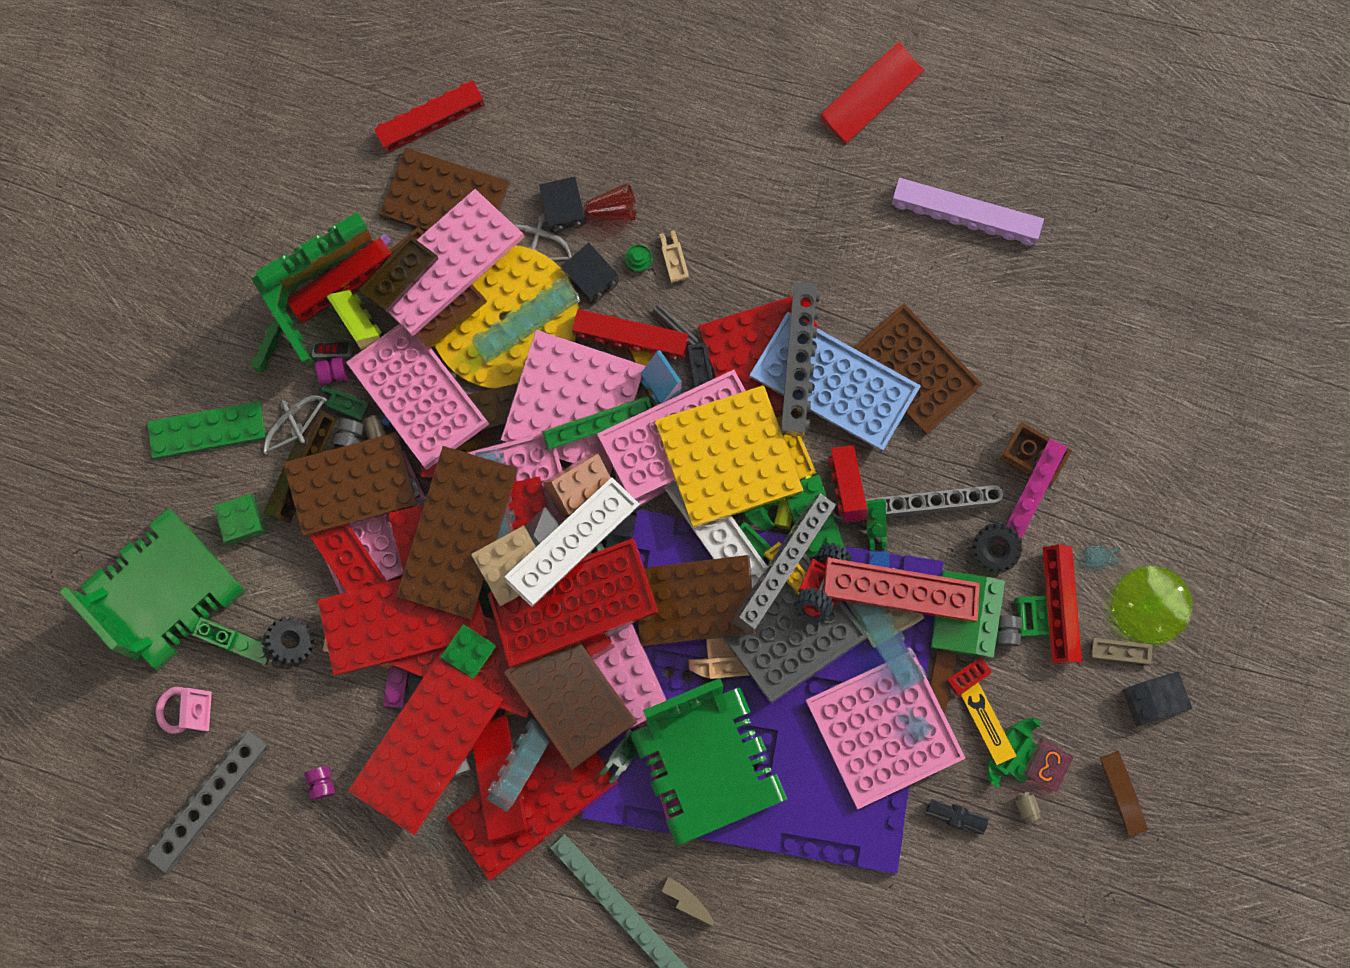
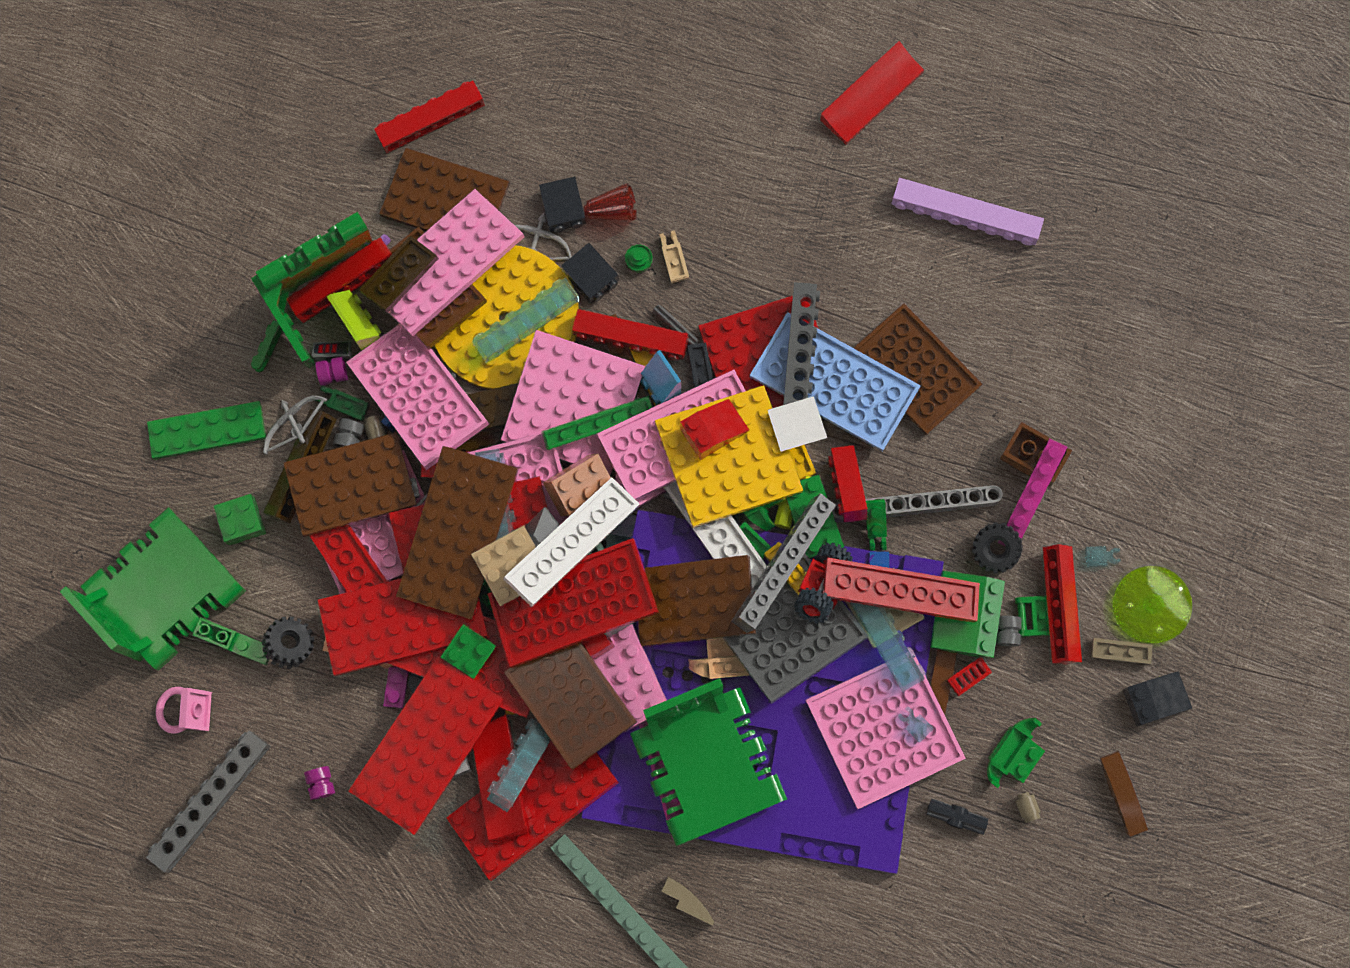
dark green hinge [599,729,637,784] -> none
yellow sticker [960,682,1016,765] -> none
clear pink tile [1023,738,1073,792] -> none
none -> red slope [680,399,750,460]
none -> white sticker [768,396,827,451]

